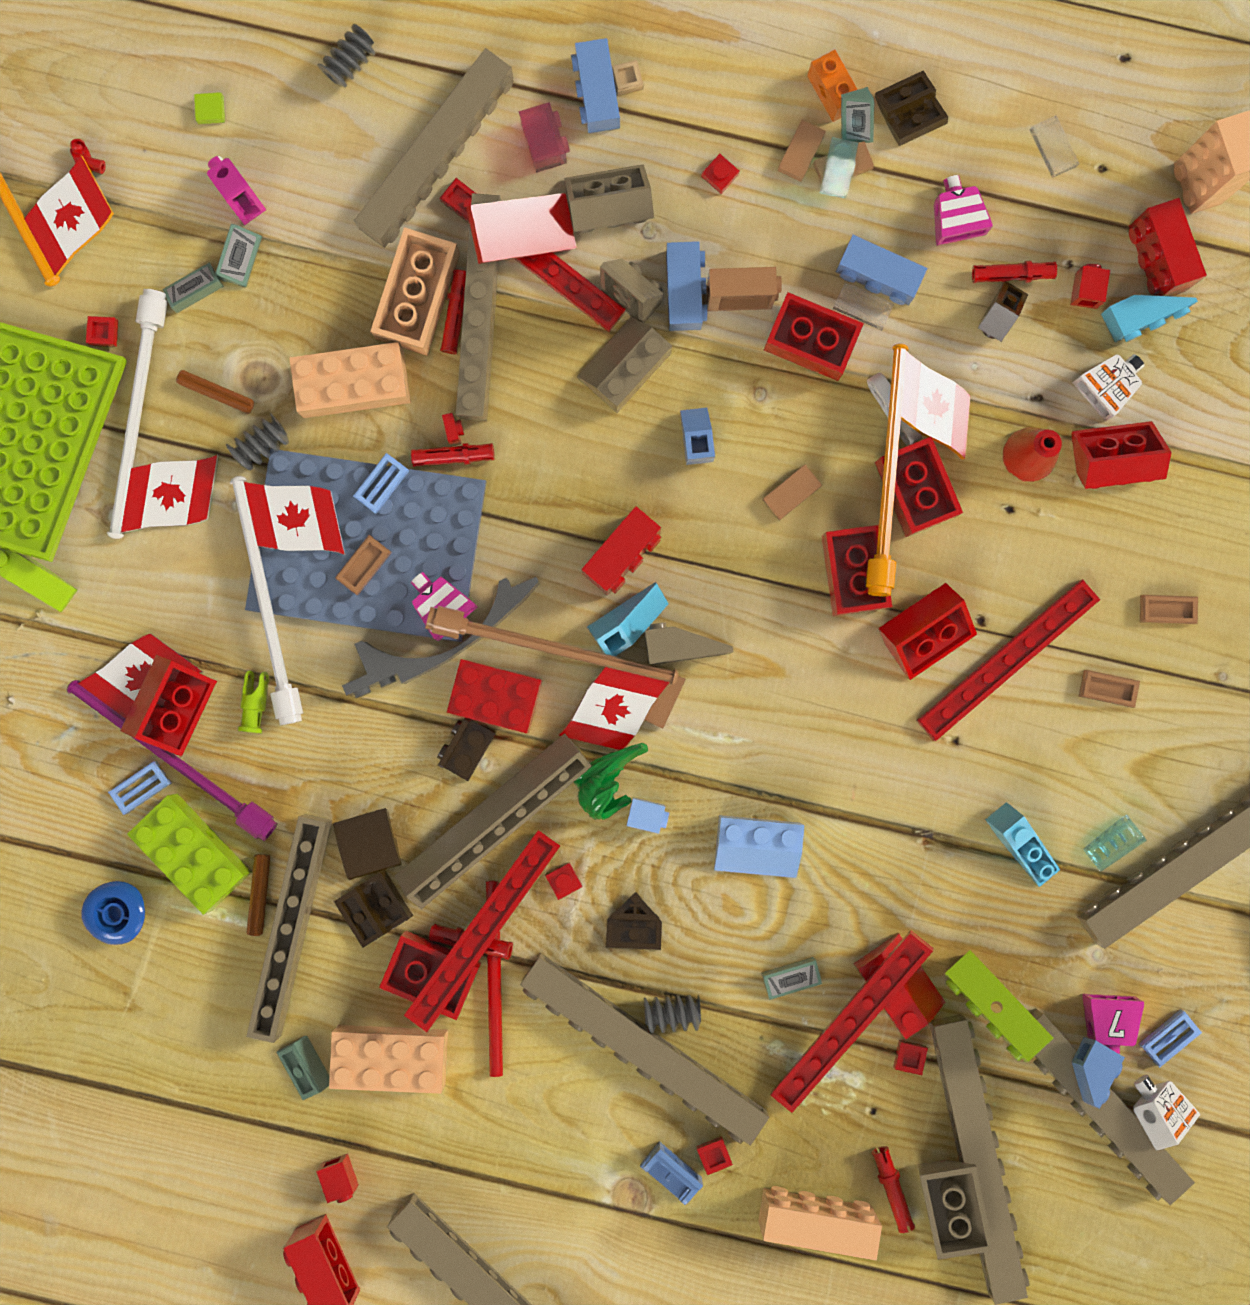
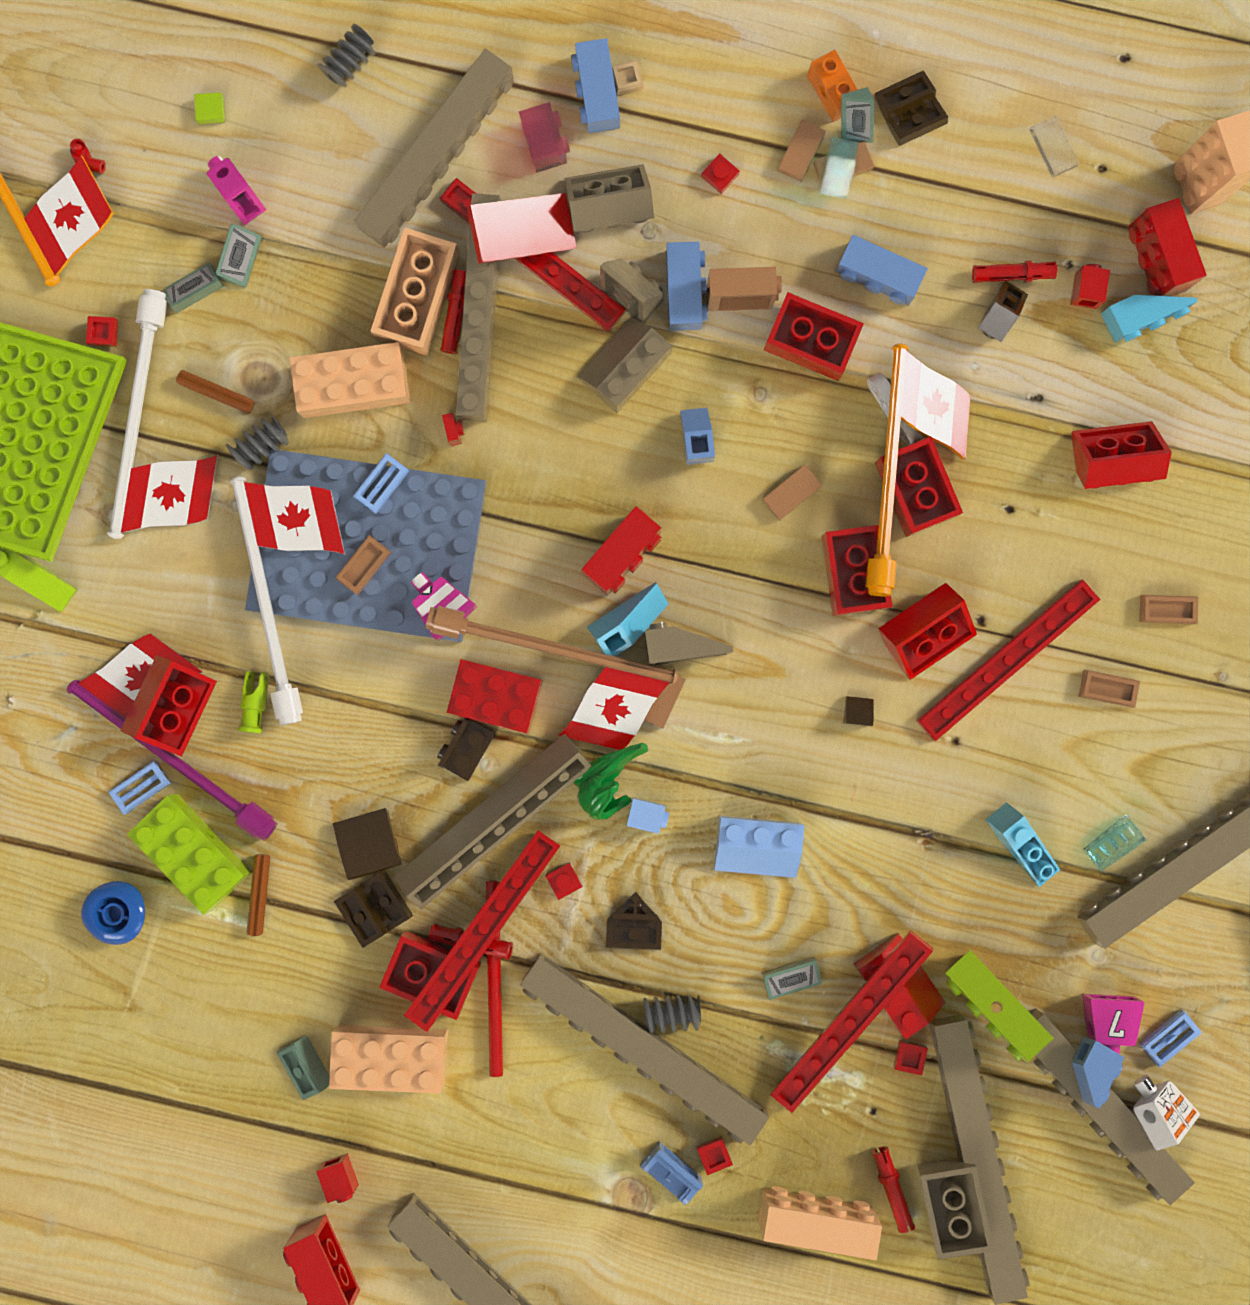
dark tan brick [246,814,332,1043] -> none
dark grey slope [342,577,540,698] -> none
red pin [411,443,495,467] -> none
clear tile [833,282,894,331] -> none
dark pink torso [934,175,993,246] -> none
red cone [1003,427,1062,482] -> none
white torso [1072,354,1144,421] -> none
none -> dark brown slope [843,696,874,726]

